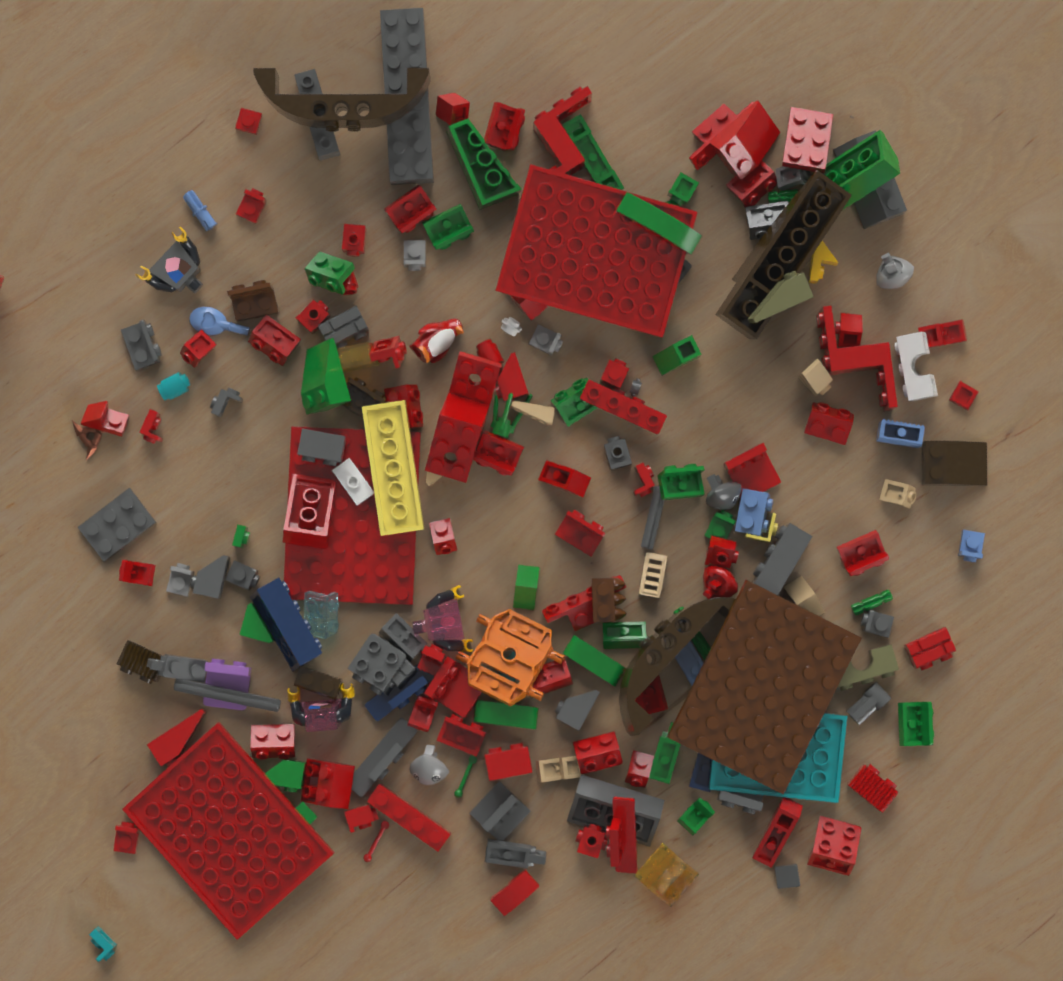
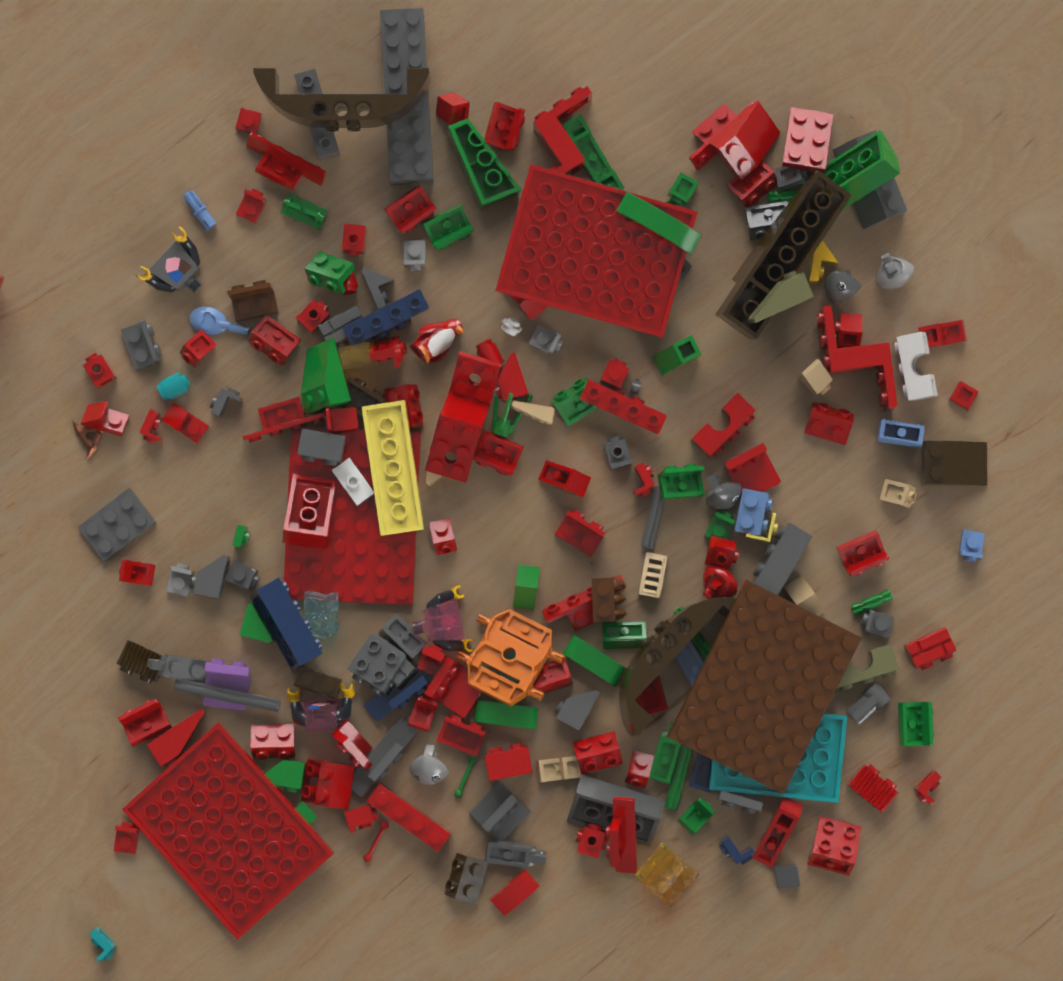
none -> red brick [83,353,117,389]
none -> red bracket [118,699,172,747]
none -> red slope [162,402,209,444]
none -> red bracket [242,396,326,443]
none -> red bracket [246,132,326,191]
none -> green hinge [280,194,328,230]
none -> red bracket [326,407,359,432]
none -> red bracket [331,720,373,771]
none -> dark blue bracket [343,290,429,347]
none -> dark grey slope [362,268,395,309]
none -> dark brown bracket [445,853,489,904]
none -> green axle [664,746,693,810]
none -> red arch [691,393,756,458]
none -> dark blue bracket [719,835,755,865]
none -> dark grey piece [824,270,861,303]
none -> red bracket [914,770,942,805]

